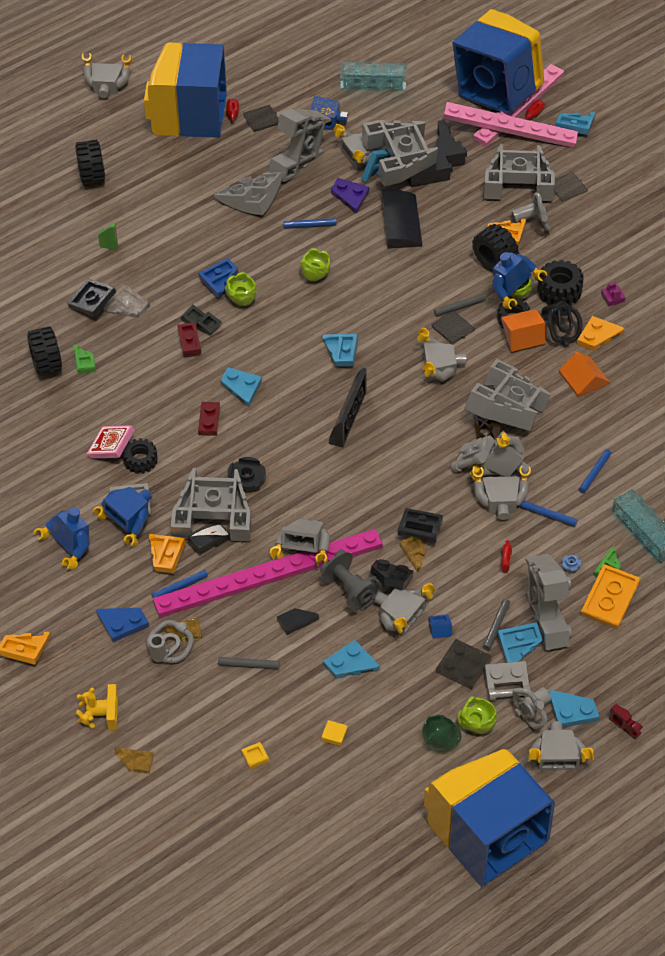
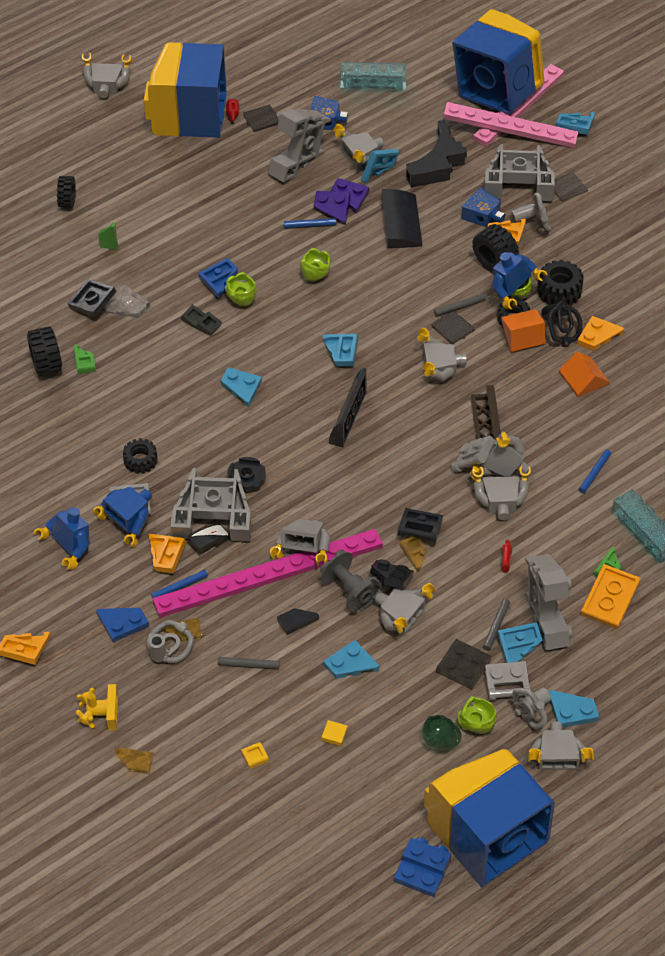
black tyre [75,139,105,185] -> none
tile [87,425,135,458] -> none
dark red plate [177,322,201,356] -> none
dark red plate [198,402,220,436] -> none
light grey brick [214,172,283,215] -> none
light grey wedge [362,120,438,186] -> none
blue slope [428,614,452,638] -> none
light grey wedge [464,359,551,431] -> none
blue bar [521,501,578,527] -> none
red piece [525,100,545,120] -> none
medium blue plate [562,555,581,573] -> none
magenta tile [601,281,625,307] -> none
dark red plate [609,703,643,739] -> none
none -> black tyre [57,176,76,208]
none -> dark purple wing [314,191,351,225]
none -> blue plate [394,837,451,897]
none -> blue torso [461,188,506,227]

